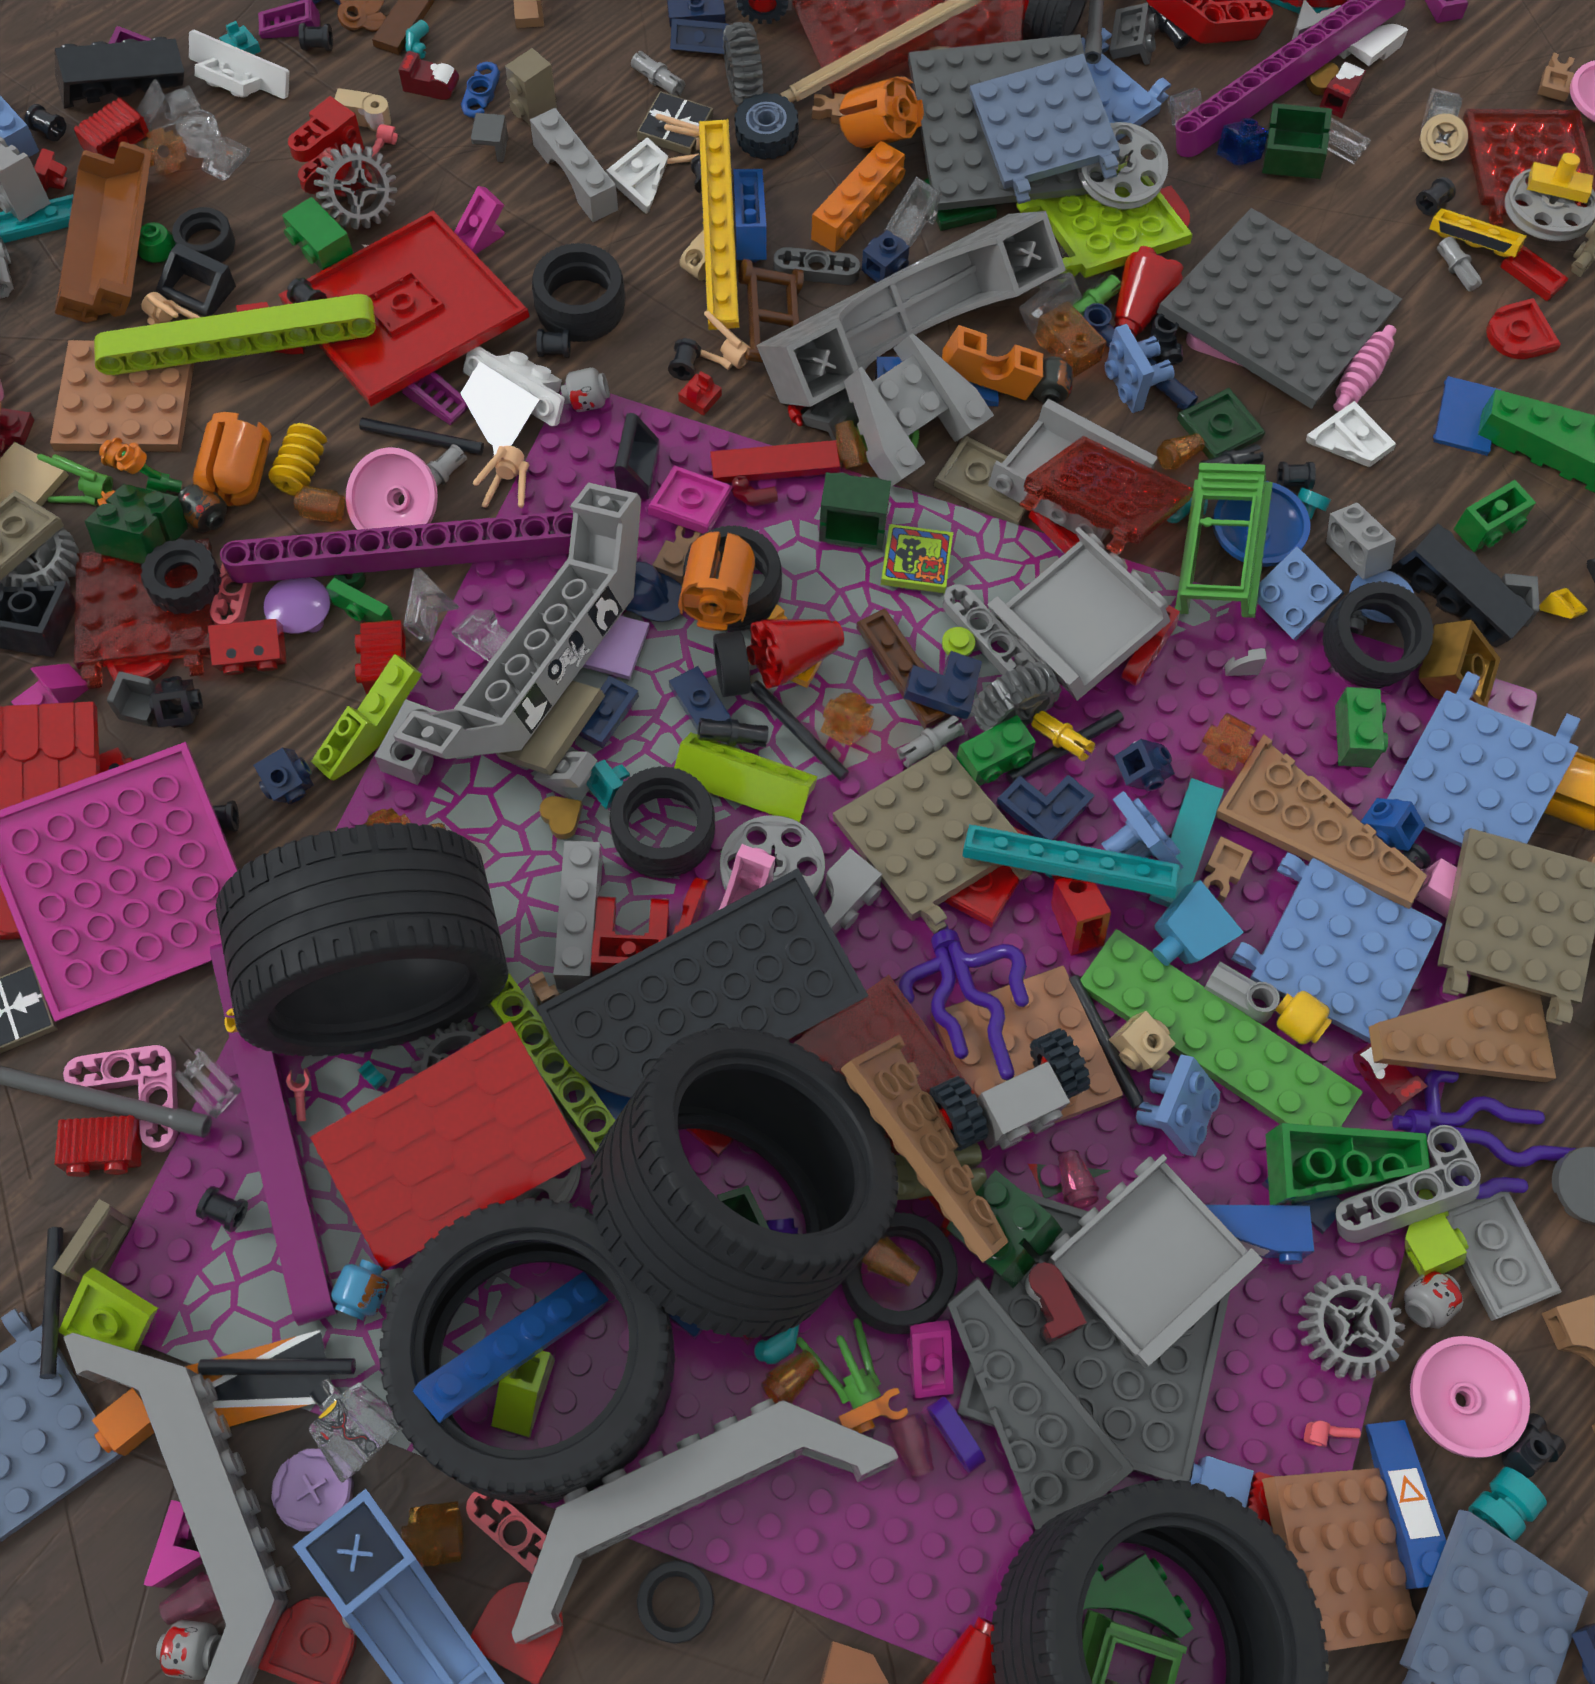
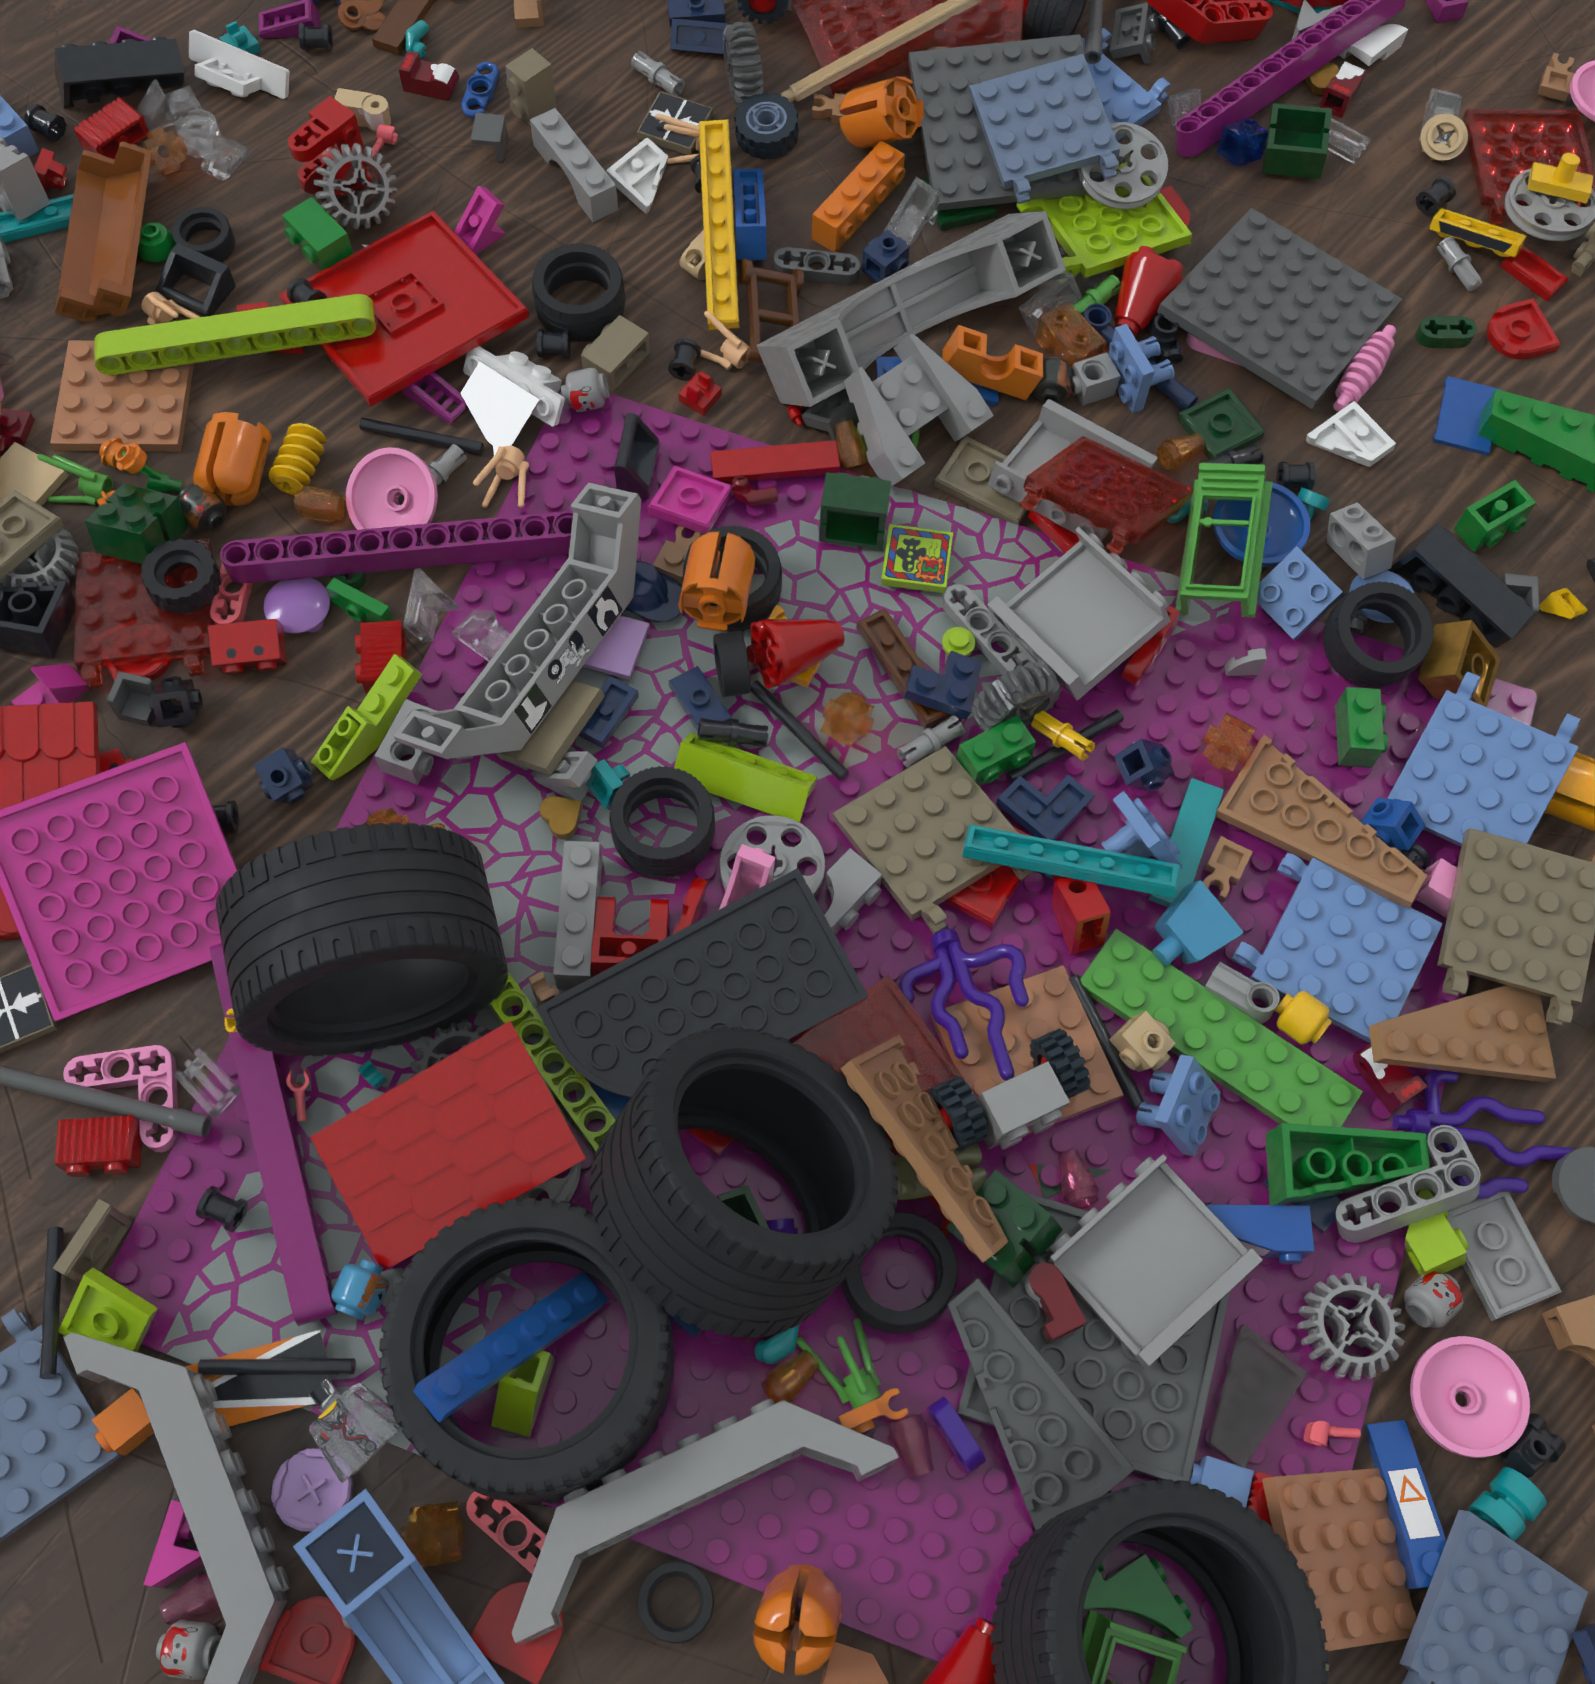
clear orange cone [861,1236,921,1287] -> none
dark pink slope [907,1320,954,1398] -> none
none -> dark tan brick [581,315,650,393]
none -> orange cylinder [753,1564,843,1676]
none -> light grey brick [1071,352,1120,406]
none -> clear smoke wing [1207,1324,1308,1467]
none -> dark green beam [1415,316,1477,348]

